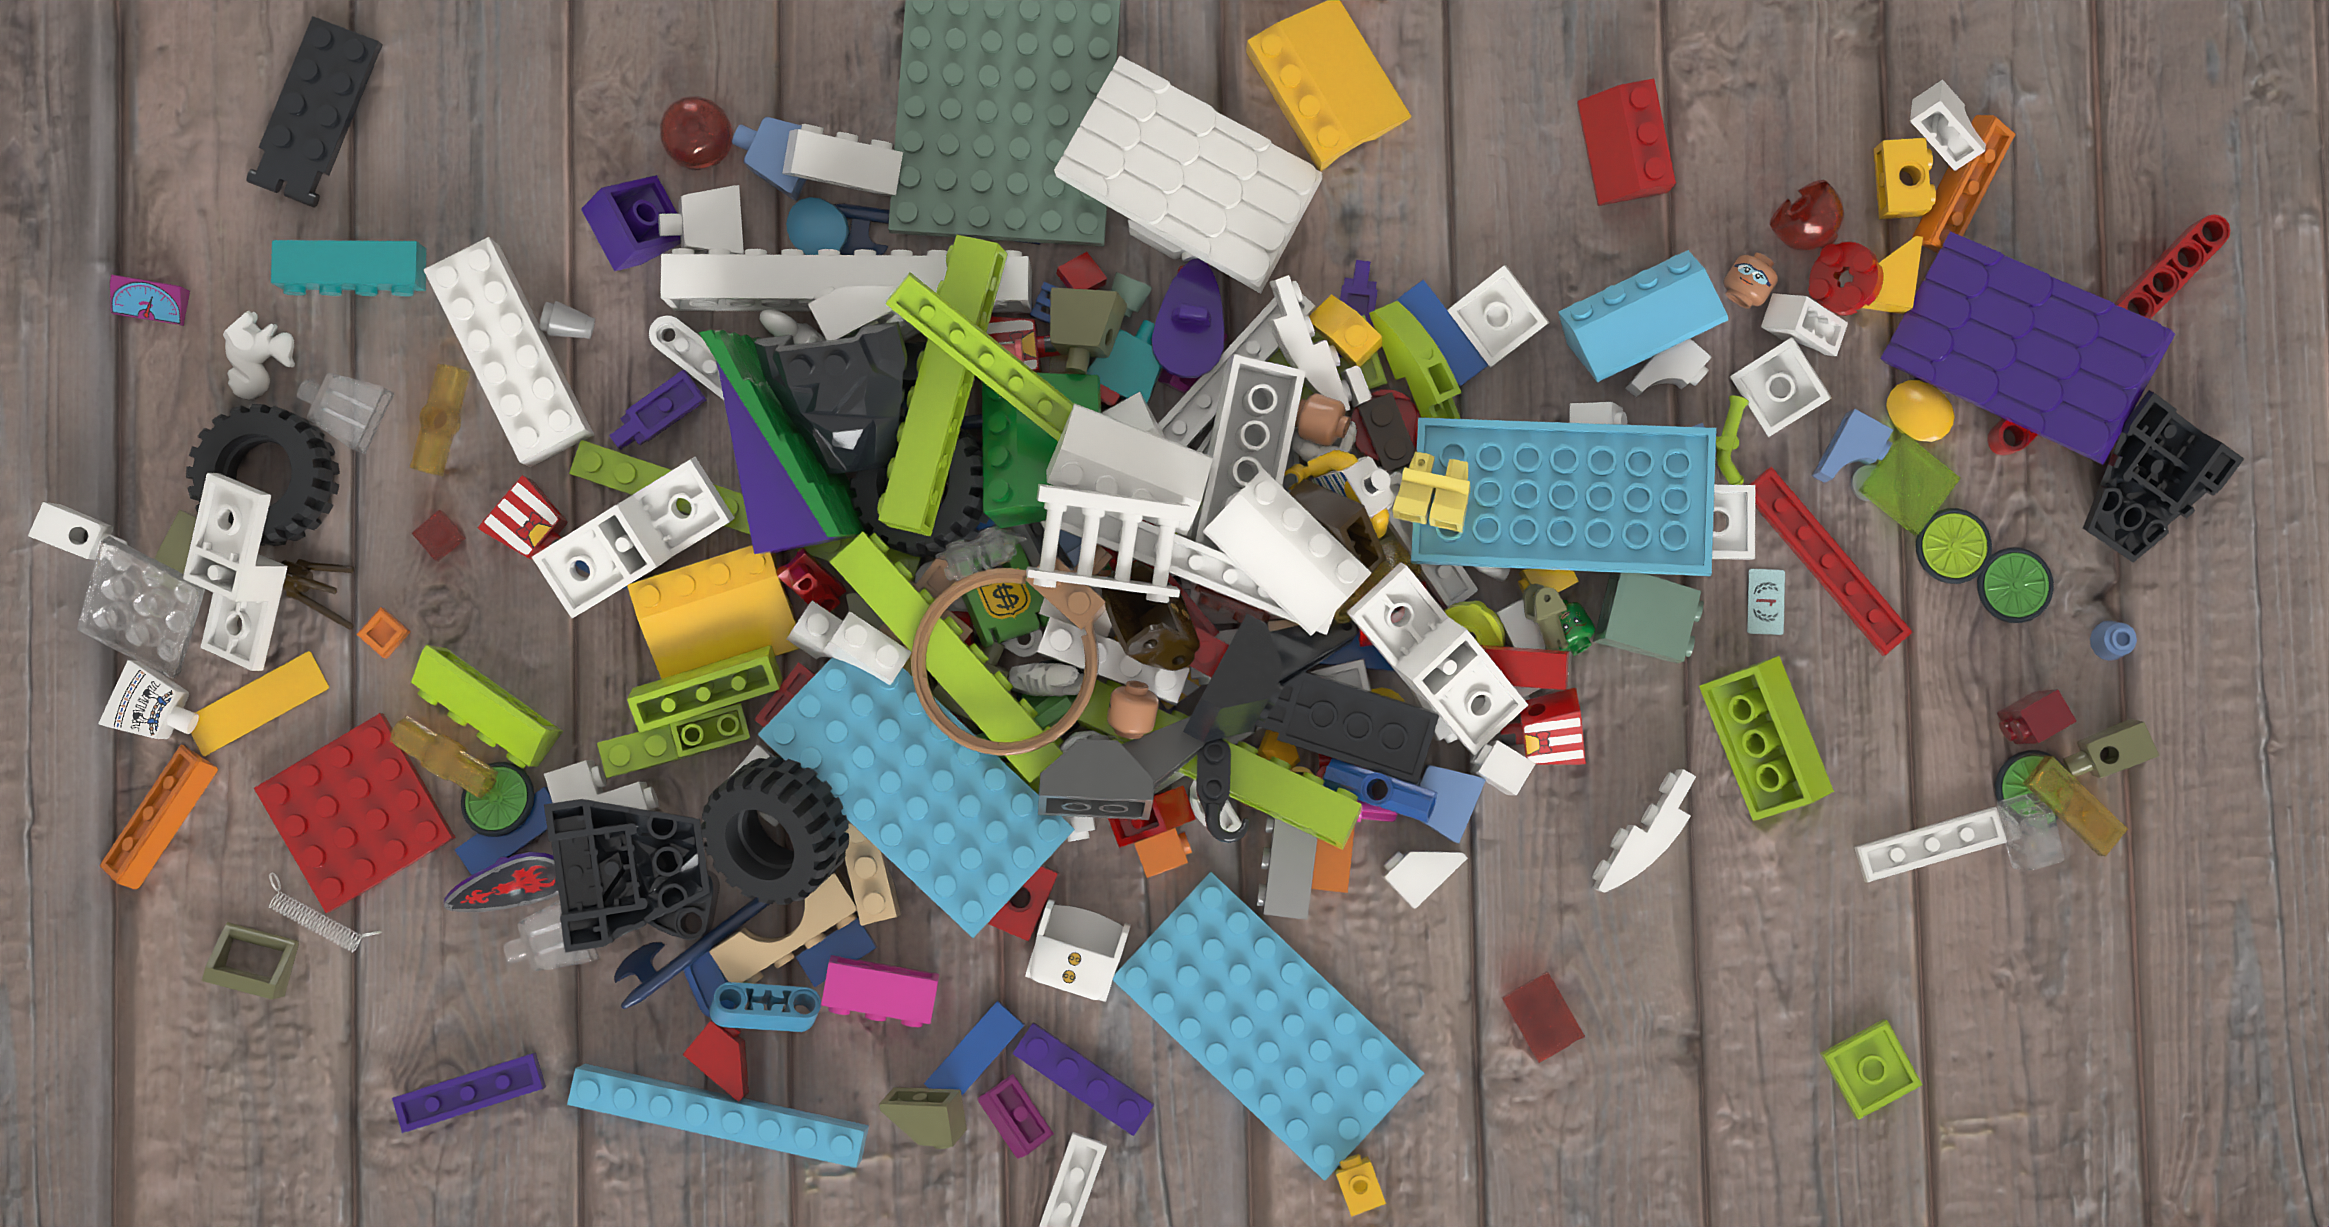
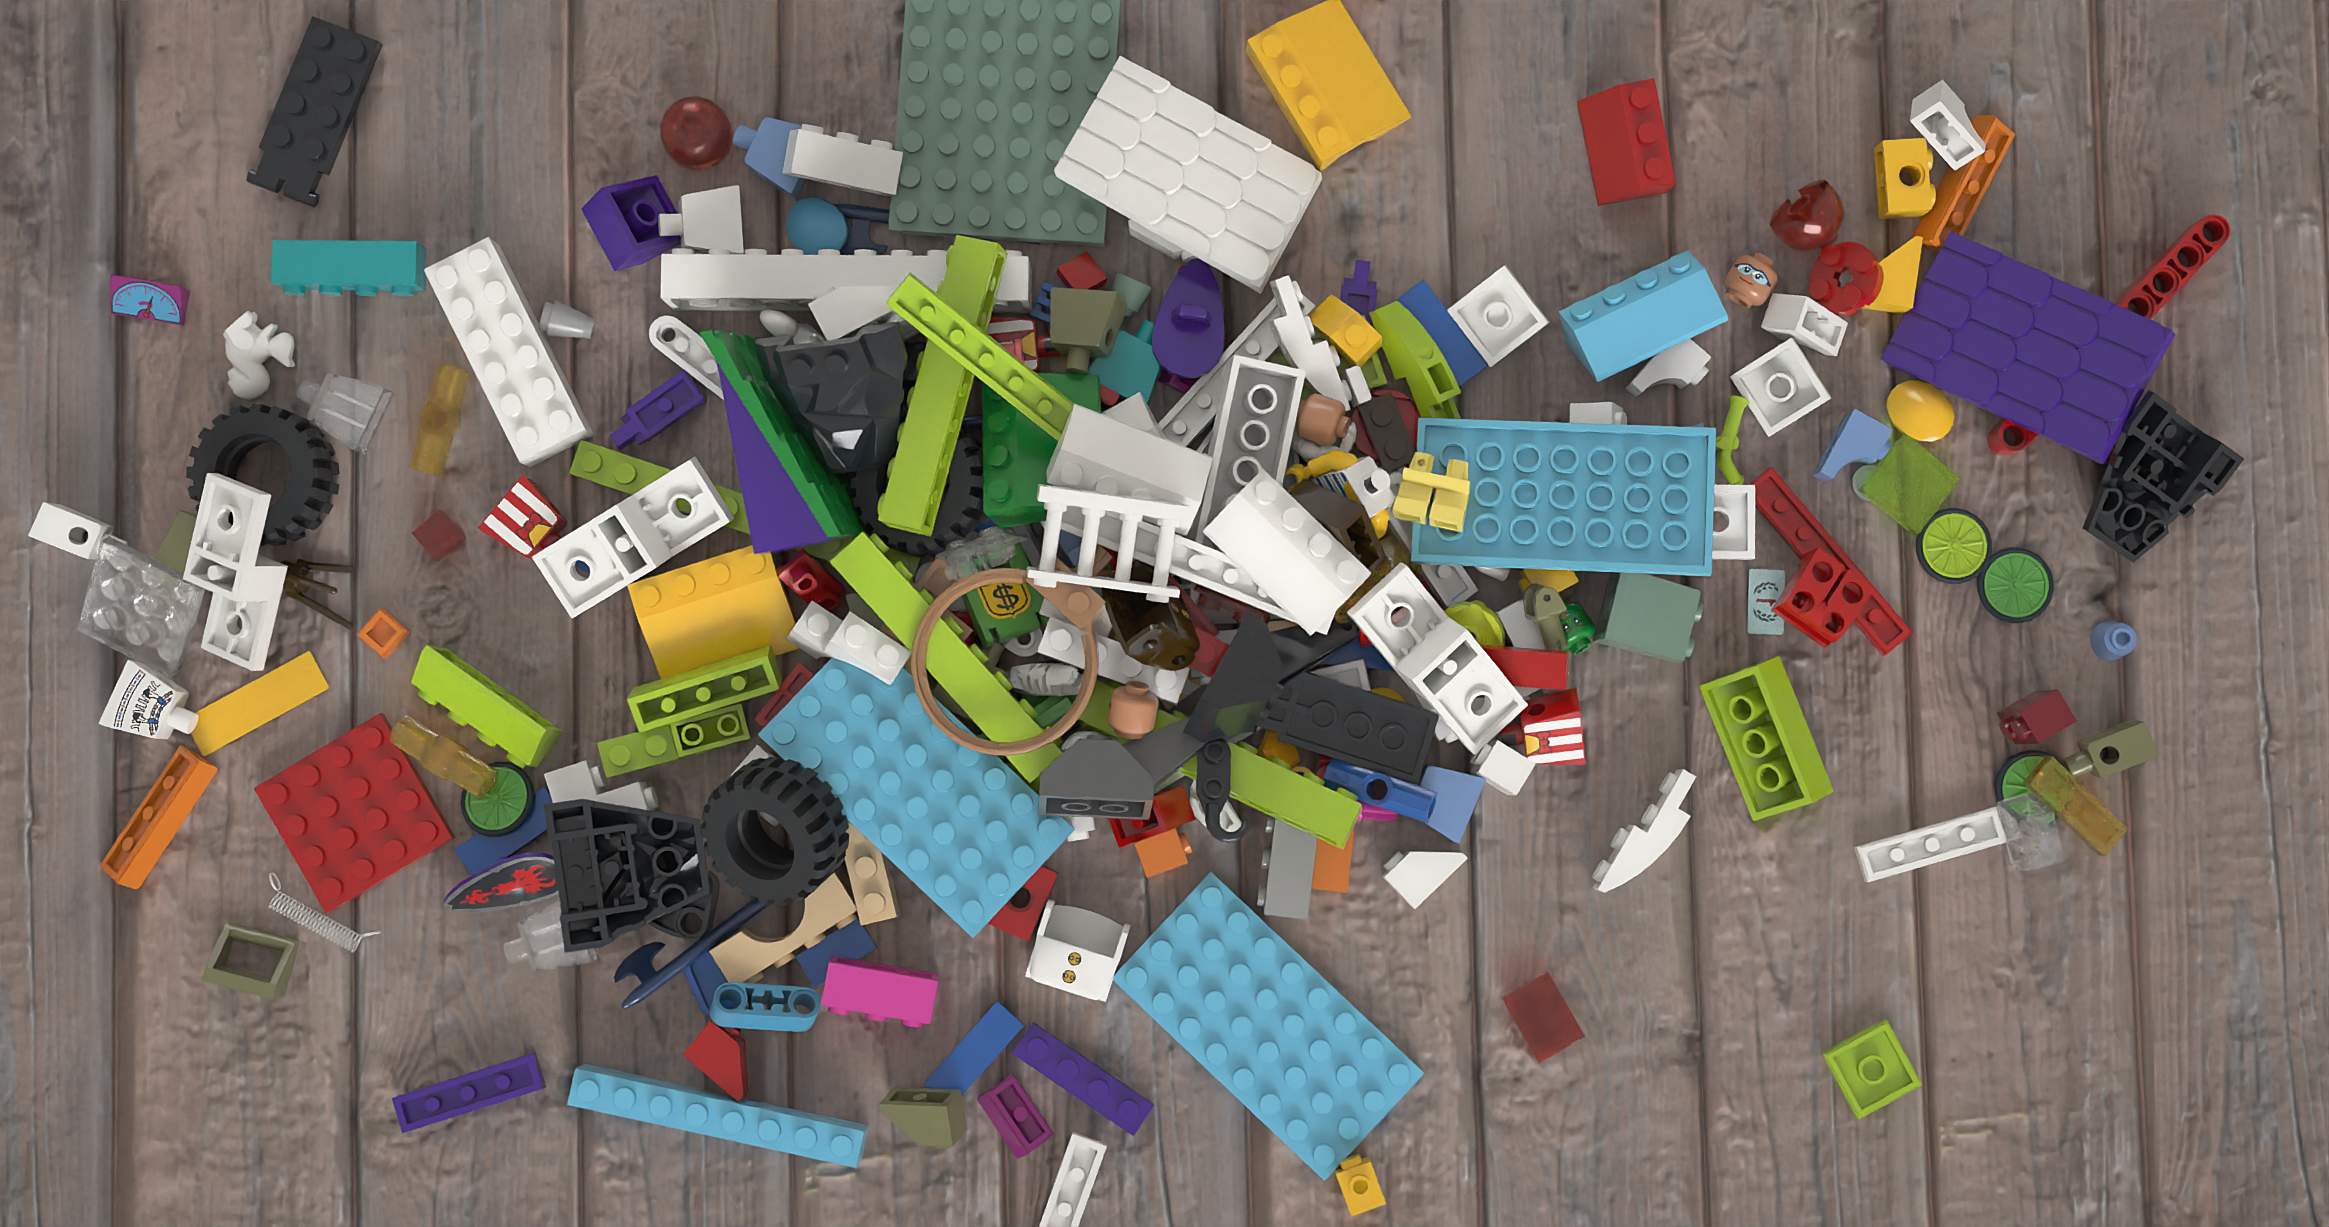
none -> red hips [1771,547,1875,648]

